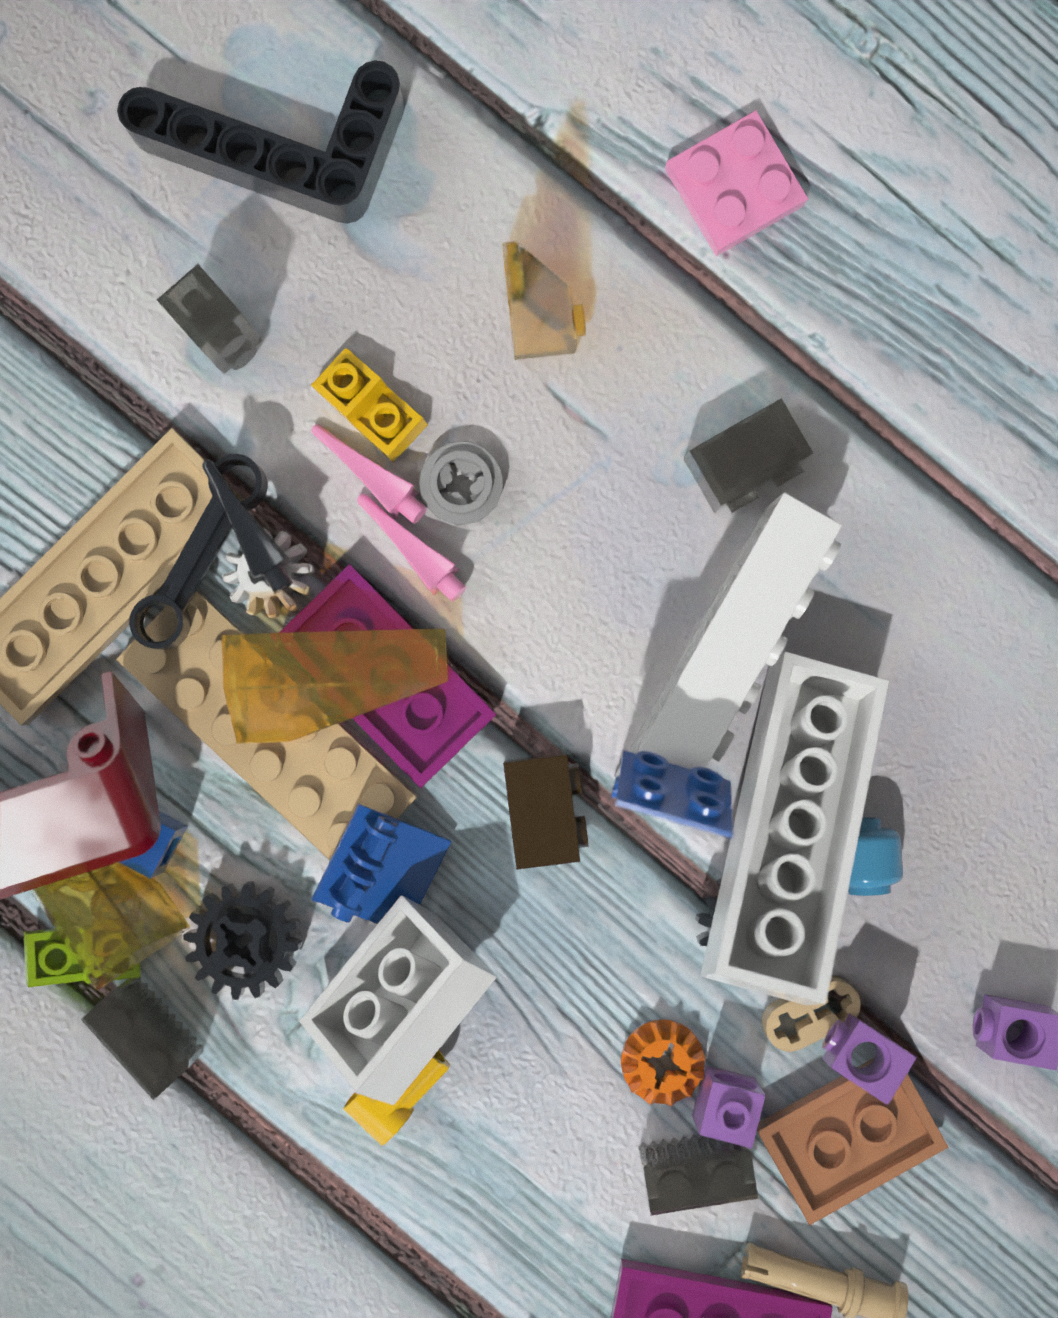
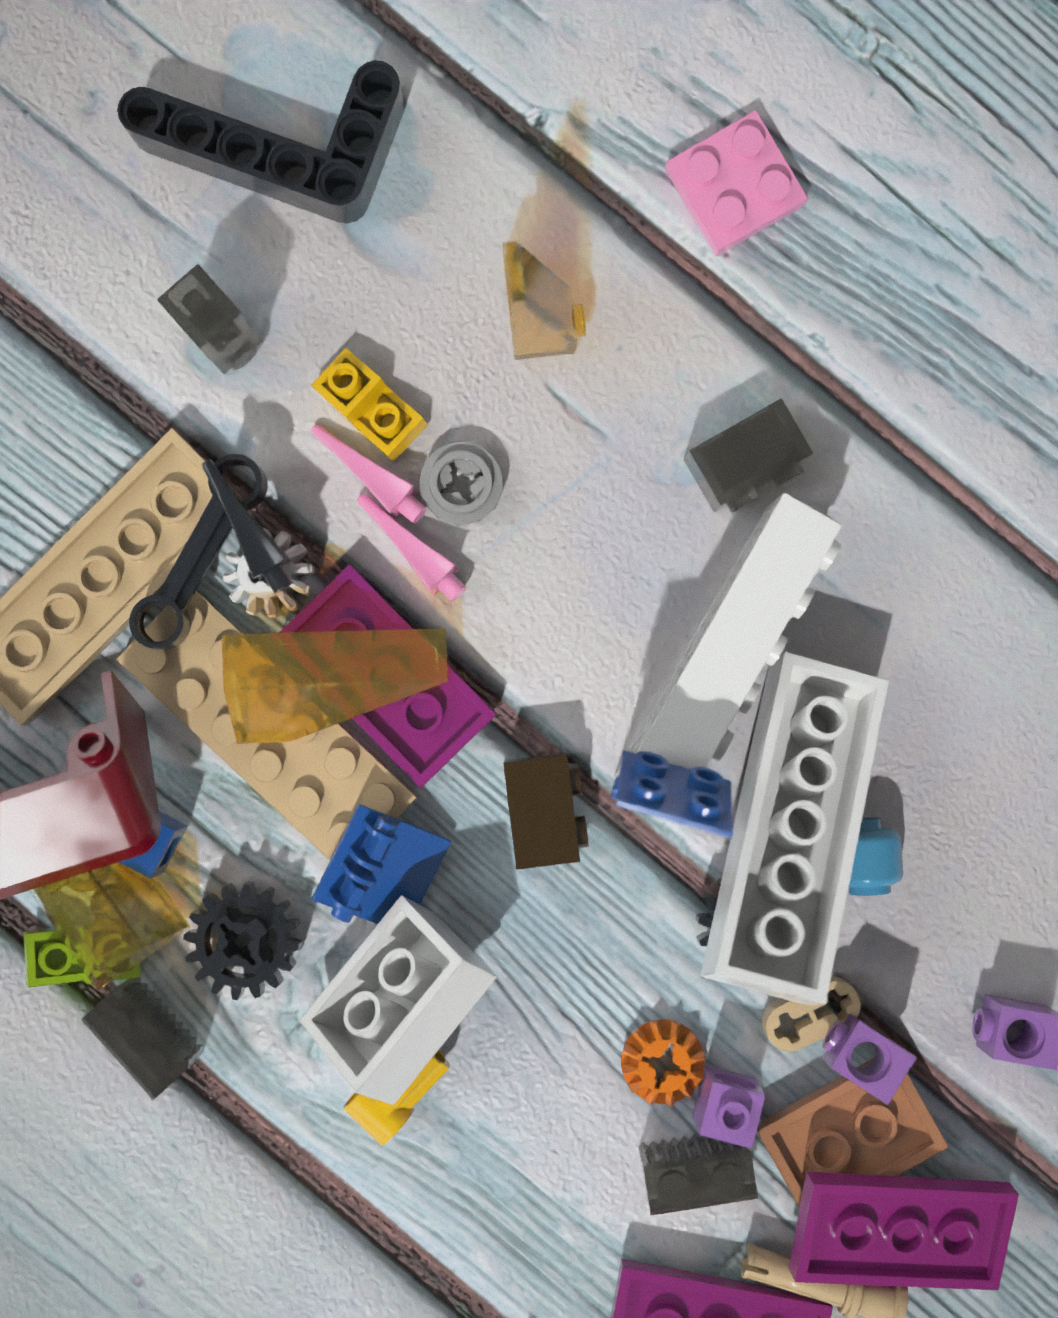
none -> magenta plate [789,1171,1019,1290]

